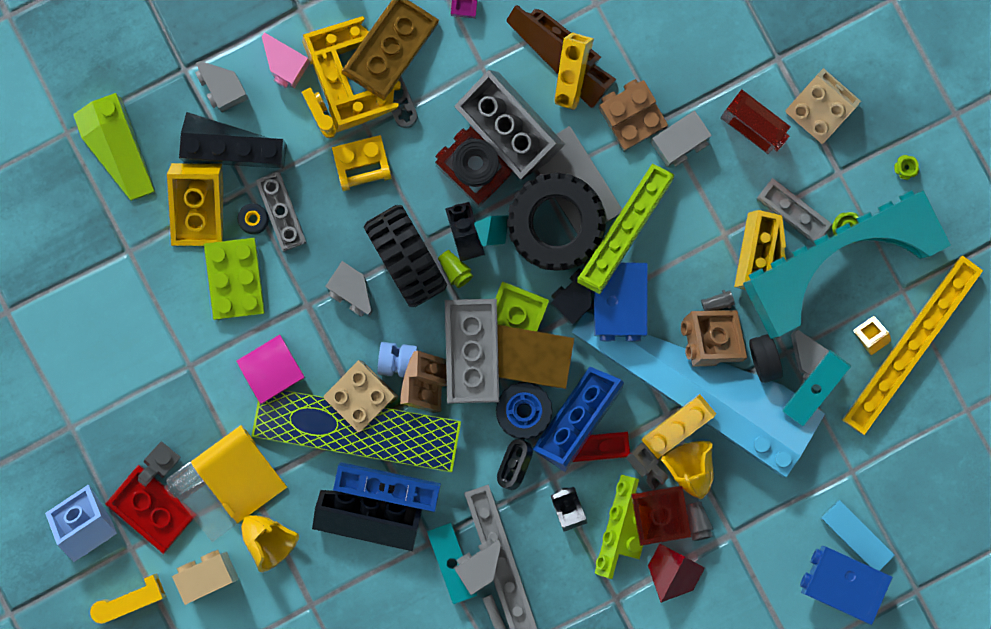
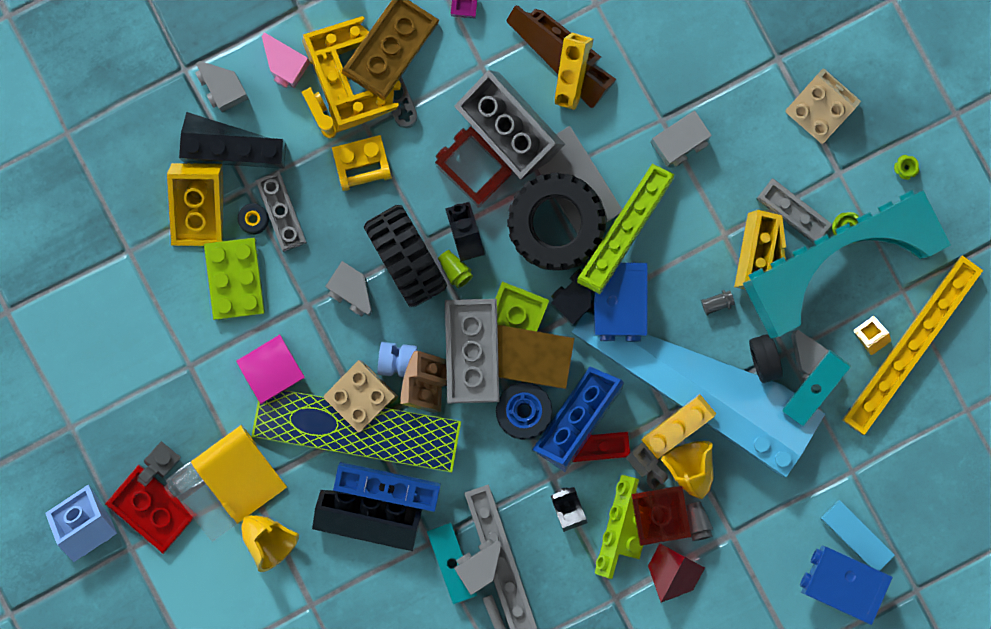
lime wedge [73,93,155,201] -> none
yellow leg [90,573,166,624] -> none
tan brick [172,550,239,605] -> none
black tyre [452,139,499,187] -> none
teal slope [474,215,509,247] -> none
black plate [497,439,533,490] -> none
medium nougat plate [599,79,668,151] -> none
medium nougat plate [681,310,747,367] -> none
clear red window [720,89,791,154] -> none

